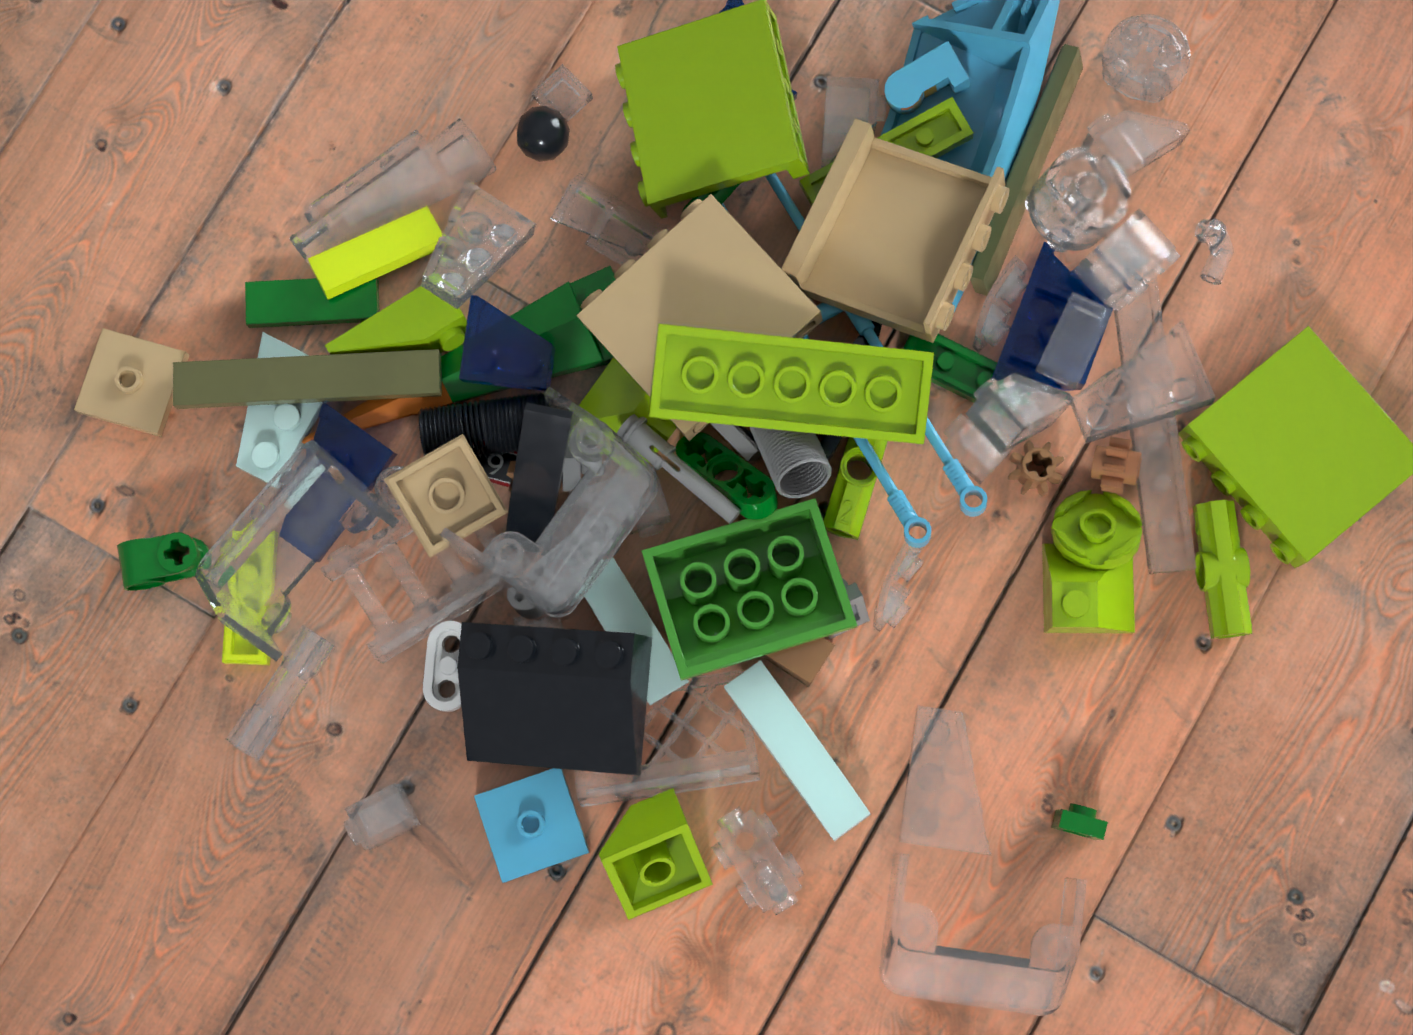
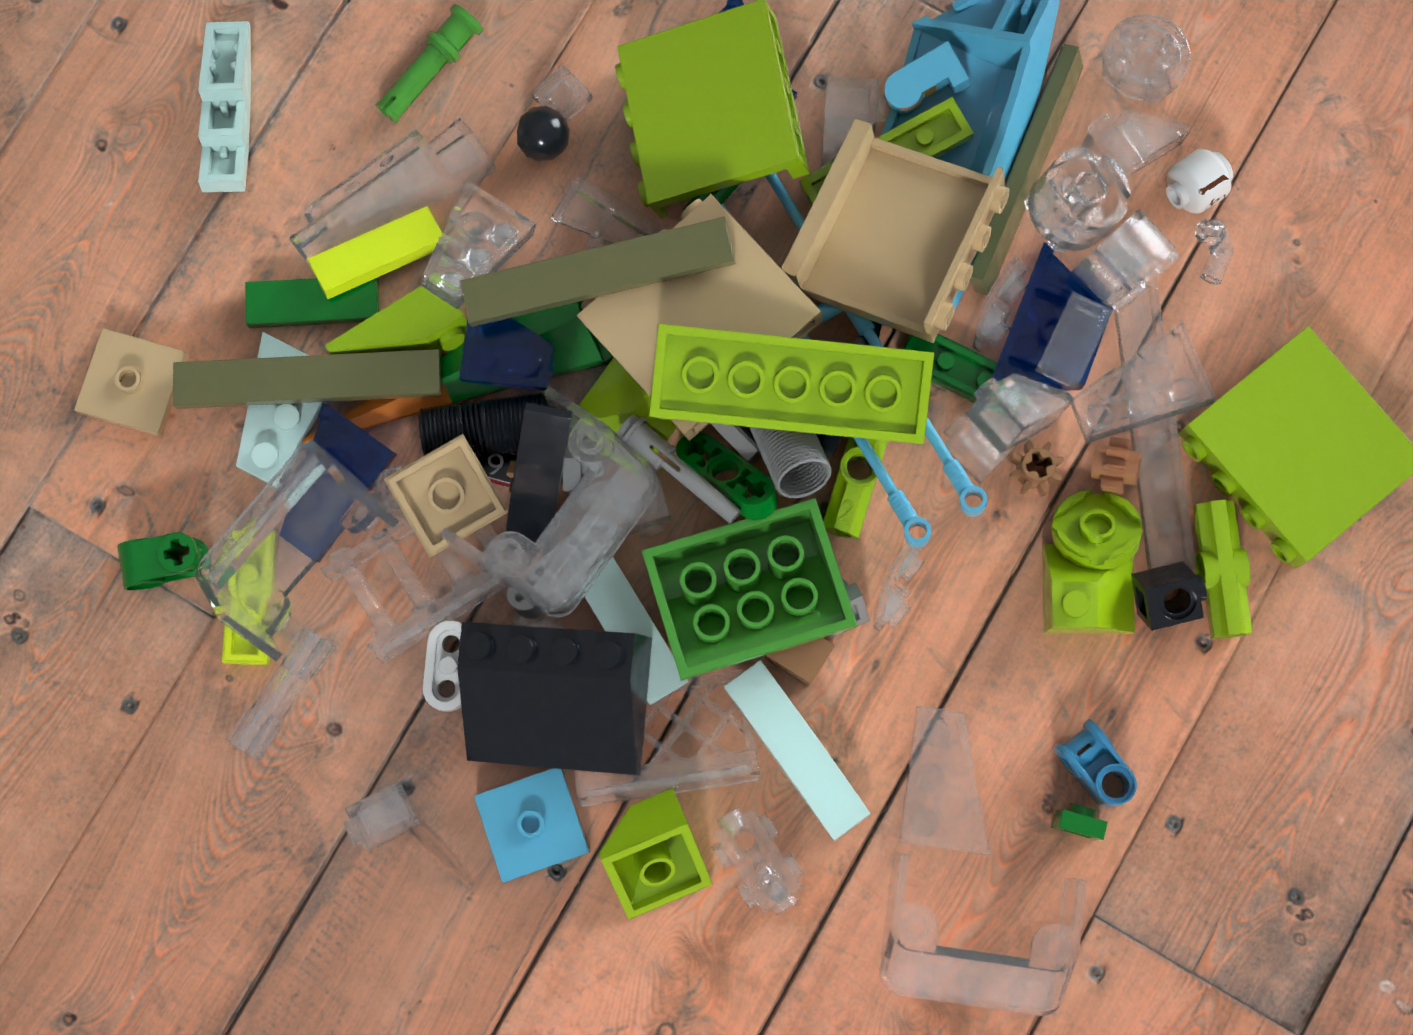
none -> light aqua slope [198,21,251,192]
none -> bright green pin [375,4,483,124]
none -> olive tile [460,217,736,327]
none -> dark azure piece [1053,719,1137,808]
none -> black brick [1131,561,1207,631]
none -> white head [1166,149,1233,214]

